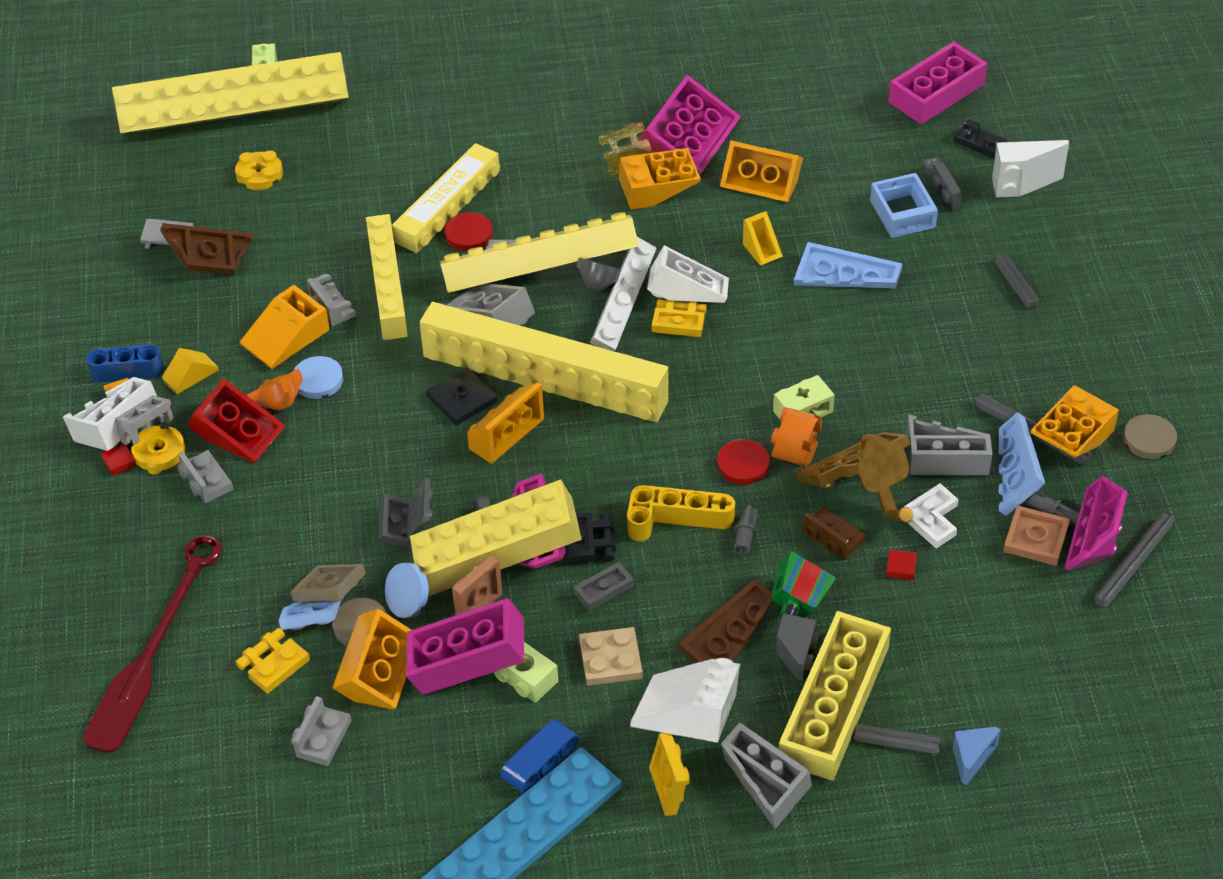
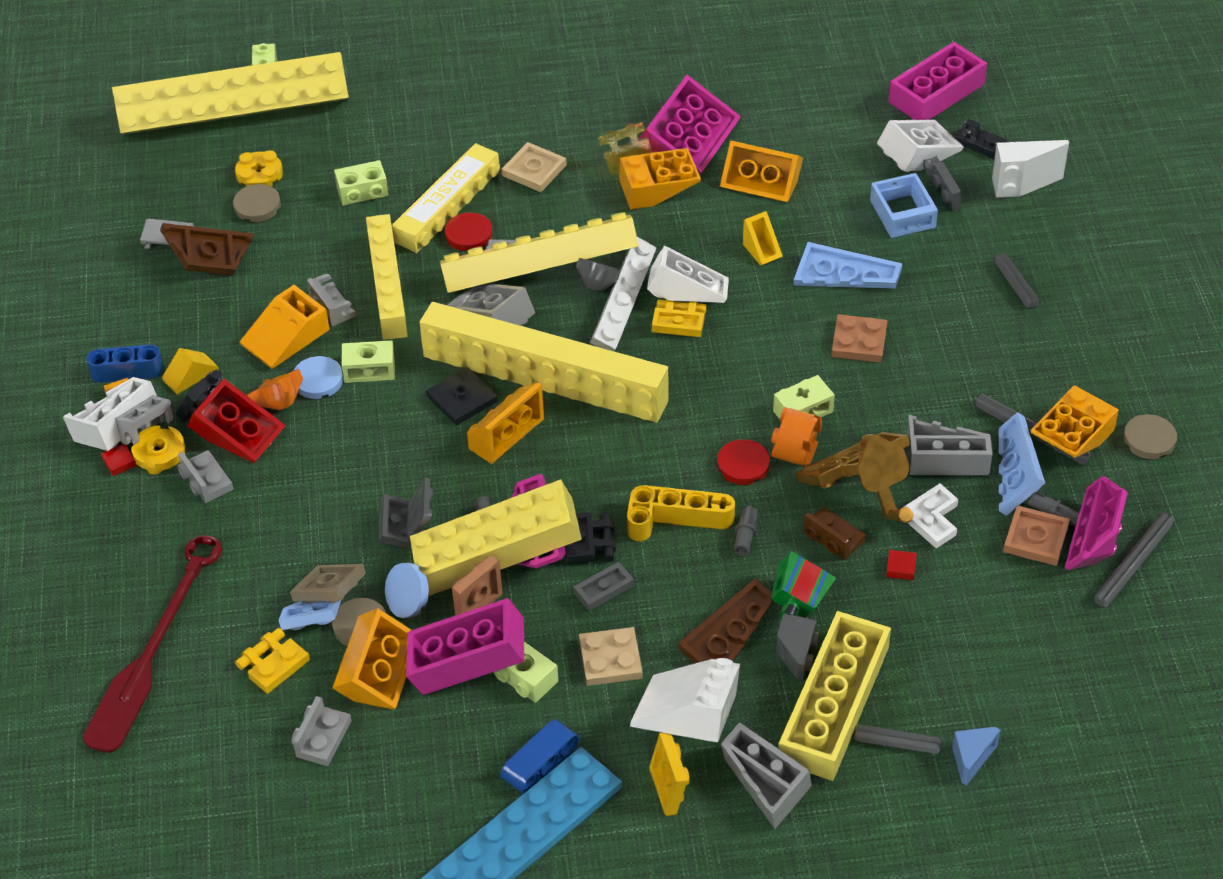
none -> black plate [175,370,222,421]
none -> dark tan tile [233,184,281,222]
none -> yellowish green brick [334,160,388,205]
none -> yellowish green brick [342,340,395,383]
none -> tan plate [502,142,567,192]
none -> nougat plate [831,314,887,363]
none -> white slope [877,120,964,172]

